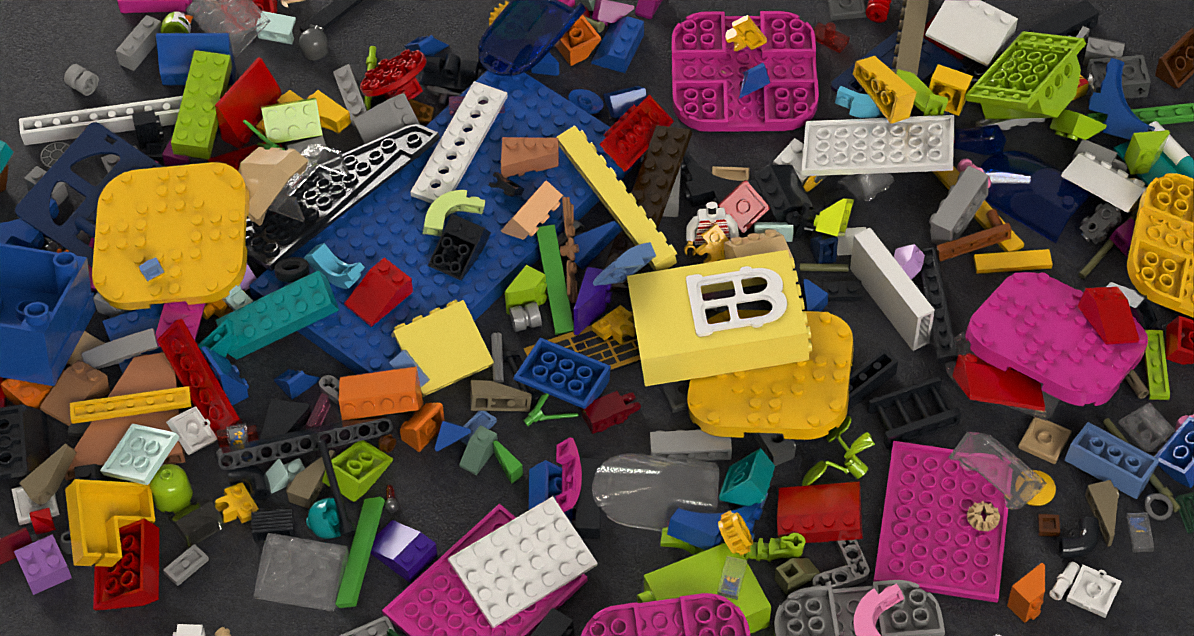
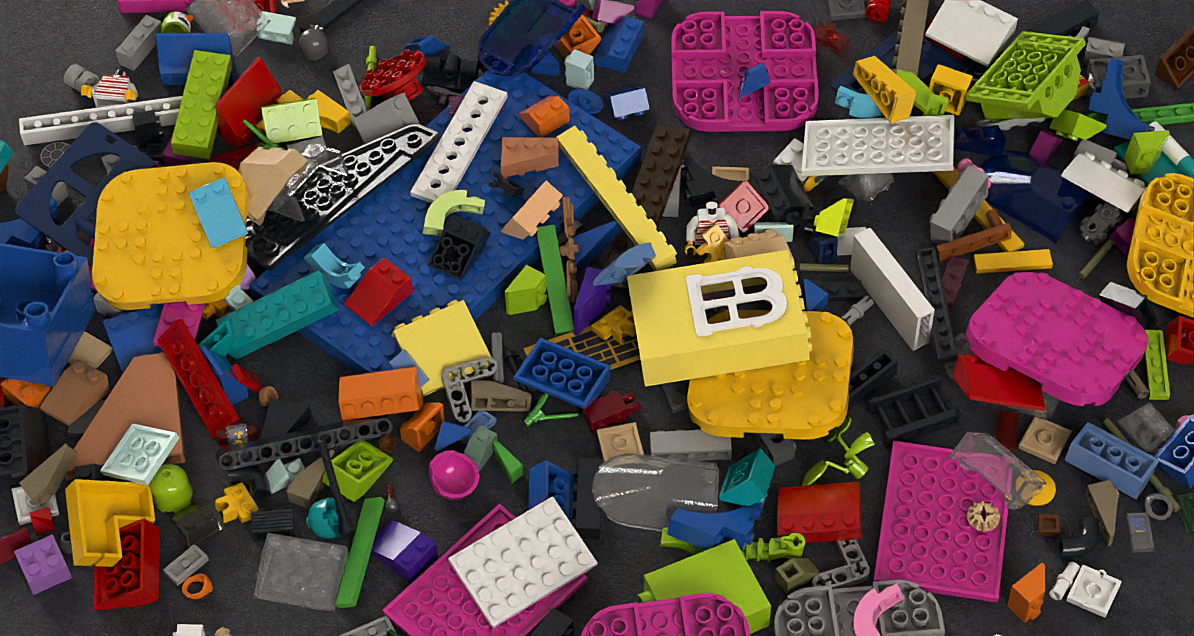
yellow plate [70,386,192,424] -> none
light grey slope [82,328,159,369] -> none
medium blue plate [139,257,164,281] -> none
white plate [166,406,218,455] -> none
blue slope [274,369,321,400] -> none
black tyre [275,257,309,283] -> none
clear pink tile [306,393,330,429] -> none
light grey beam [319,375,339,405] -> none
pearl gold piece [409,99,434,124] -> none
light grey wheel [509,301,542,332] -> none
dark pink slope [556,437,582,512] -> none
red plate [599,94,674,172] -> none
clear tile [717,556,747,600] -> none
yellow gear [718,510,753,556] -> none
yellow plate [726,15,767,51] -> none
lavender slope [894,244,925,280] -> none
red slope [1078,287,1140,345] -> none
none -> torso [81,69,138,108]
none -> orange piece [182,574,213,599]
none -> medium azure slope [189,177,248,249]
none -> red tile [231,364,264,393]
none -> medium nougat tile [259,386,278,407]
none -> dark pink cylinder [429,450,480,500]
none -> light grey beam [442,357,498,424]
none -> orange slope [518,96,570,138]
none -> light aqua brick [564,49,594,90]
none -> tan plate [597,422,644,467]
none -> light grey pin [841,295,874,327]
none -> clear pink tile [942,256,969,308]
none -> clear red tile [995,411,1019,451]
none -> magenta slope [1029,130,1064,164]

